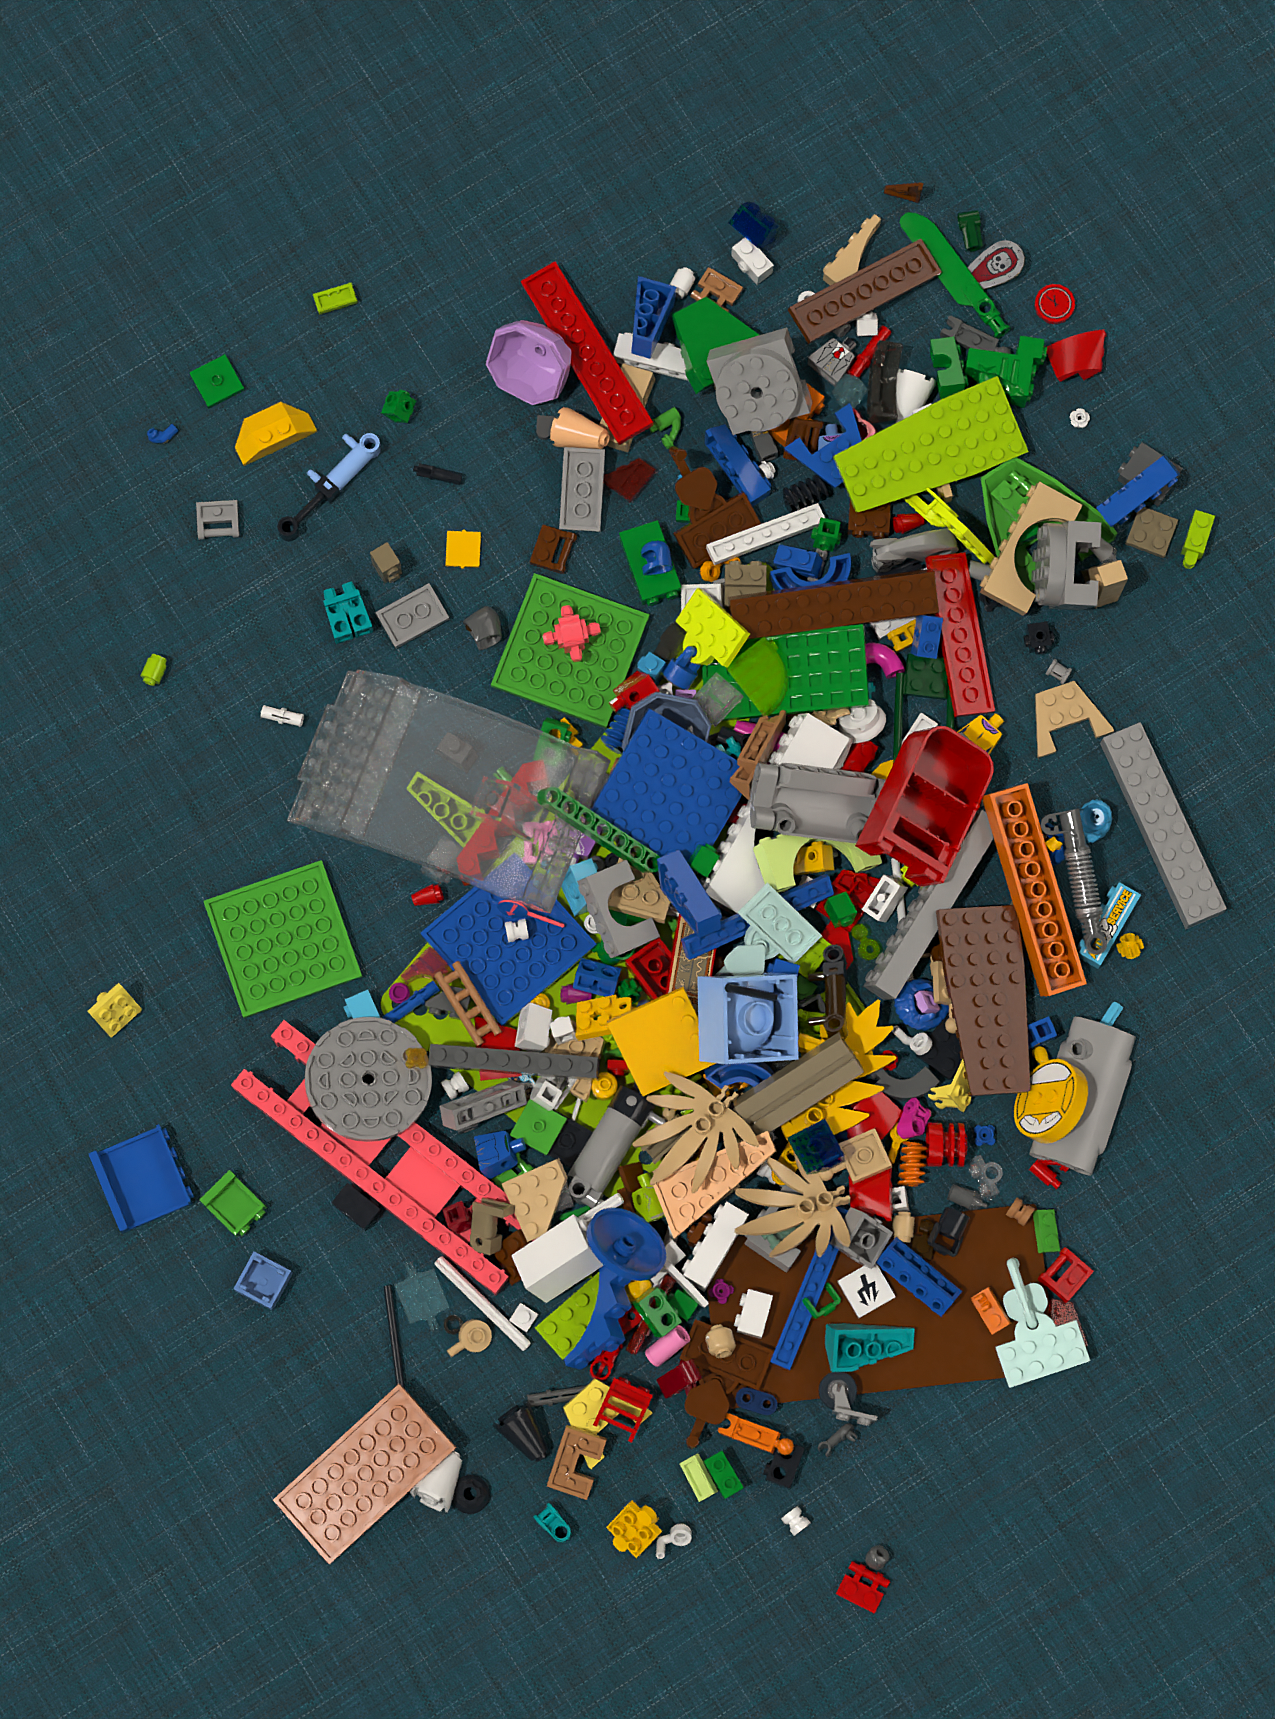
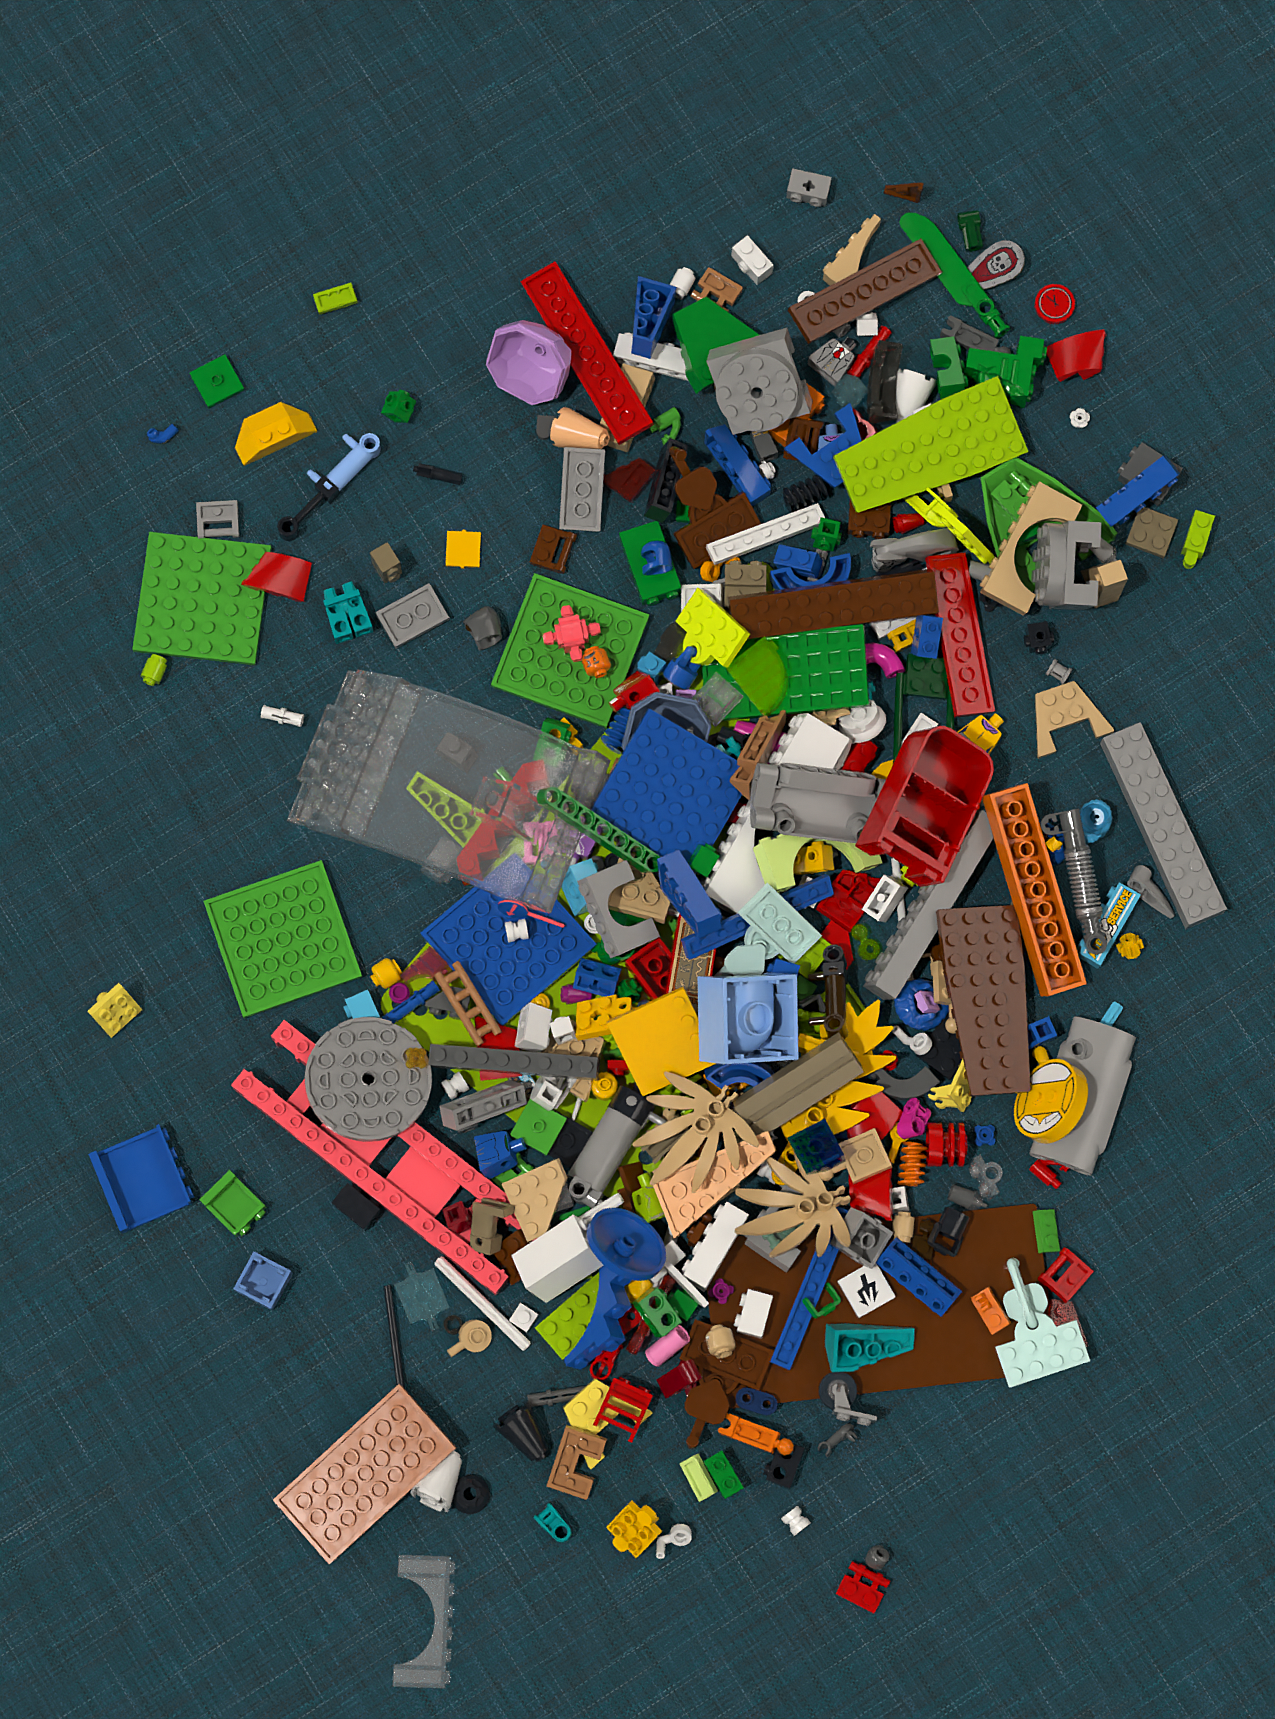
red cone [411,884,444,906] -> none
black bar [725,984,777,1001] -> none
clear blue slope [728,201,779,249] -> none
green brick [824,892,857,928] -> none
medium nougat wheel [1006,1197,1035,1226] -> none
none -> bright green plate [132,532,271,665]
none -> red slope [241,552,312,602]
none -> yellow head [370,958,402,989]
none -> clear arch [393,1555,455,1688]
none -> orange head [581,646,611,678]
none -> black brick [644,438,688,523]
none -> light grey brick [786,168,832,207]
none -> light grey piece [1127,865,1175,919]

